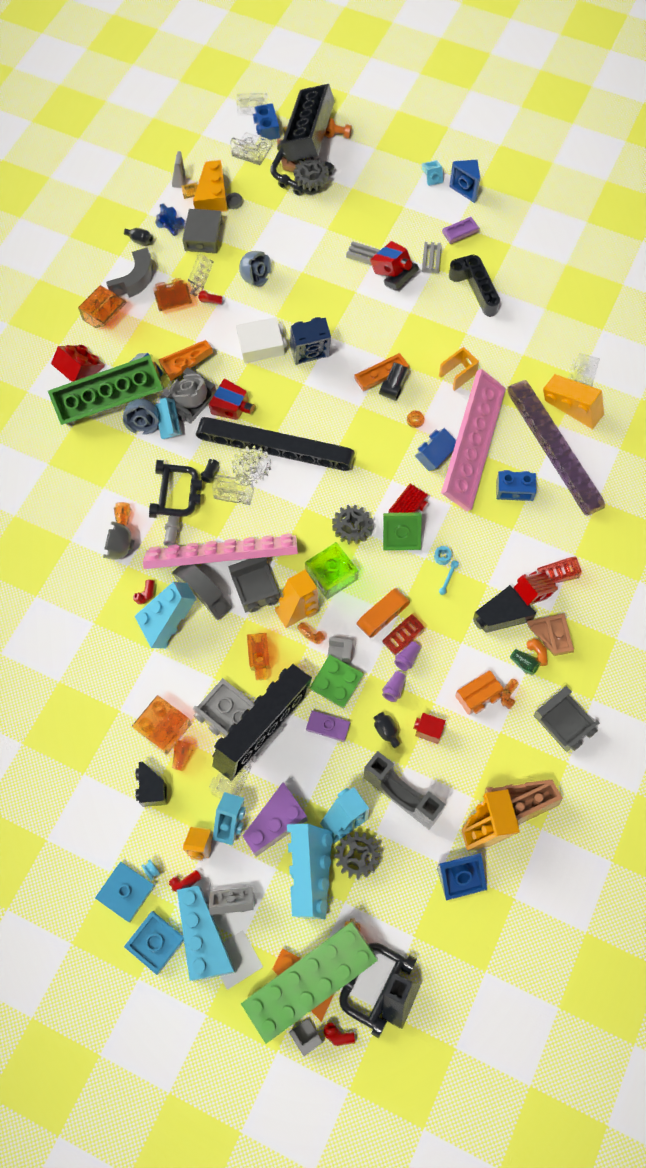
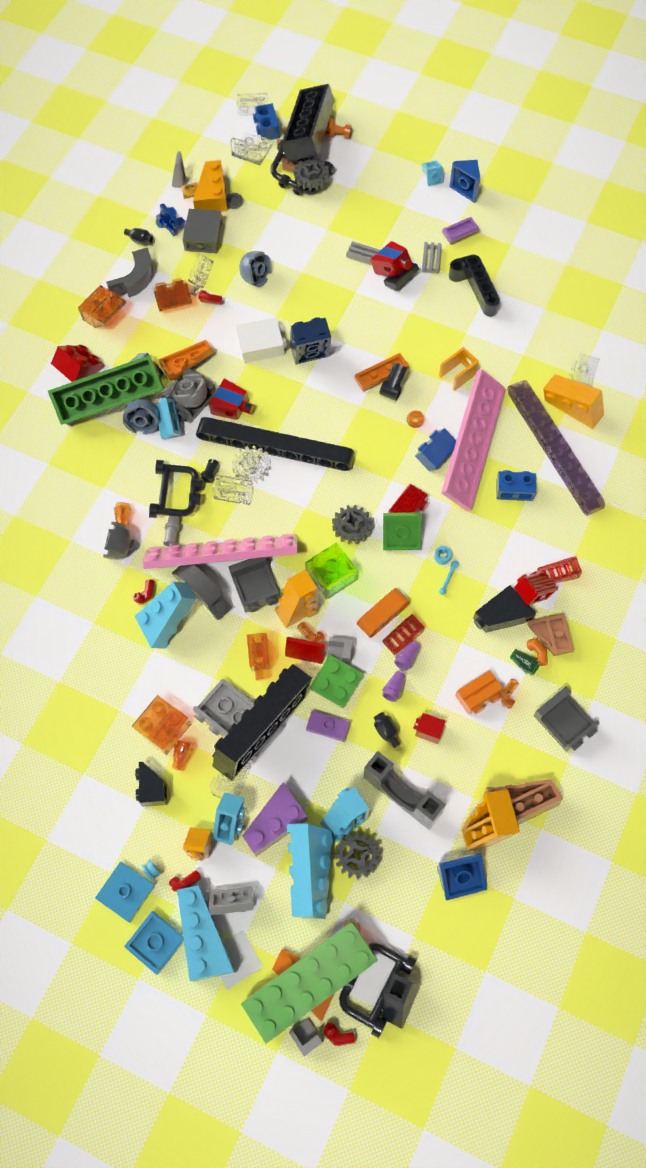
none -> red slope [285,637,326,664]

